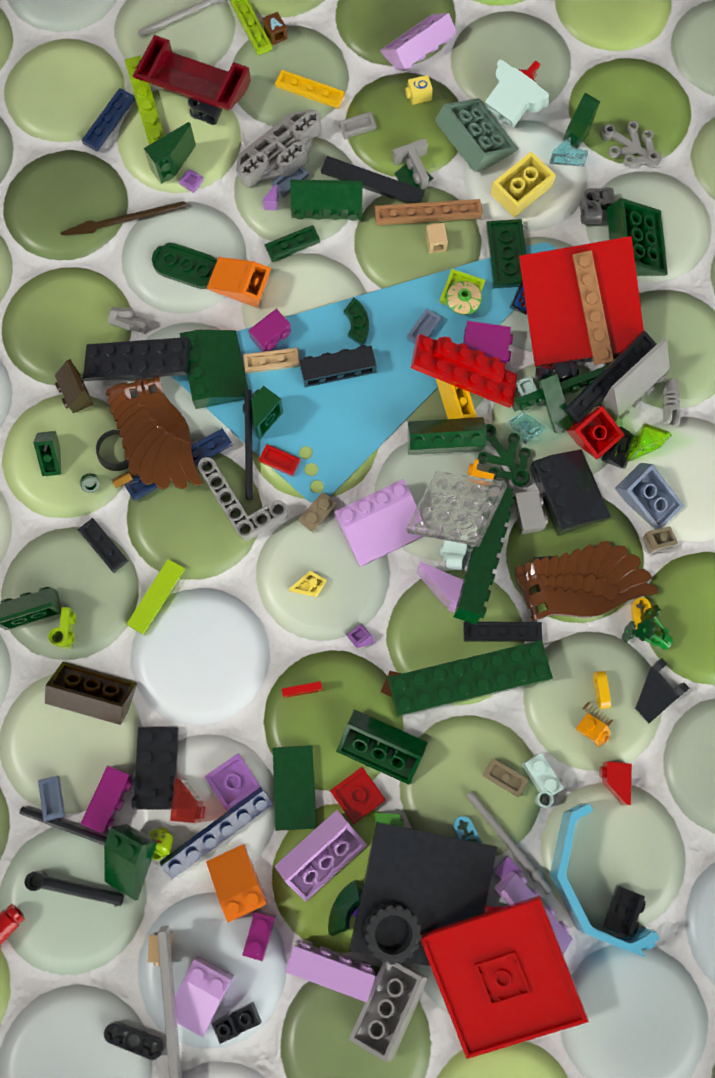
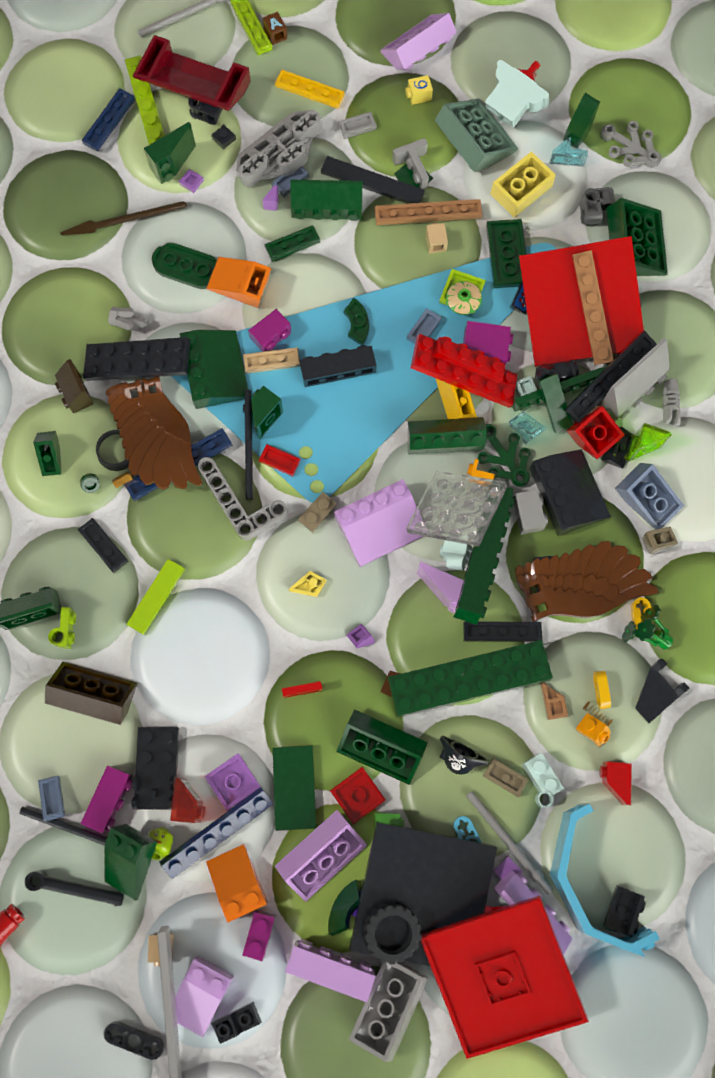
none -> black plate [211,124,236,150]
none -> black hat [440,735,489,775]
none -> medium nougat tile [540,683,568,720]

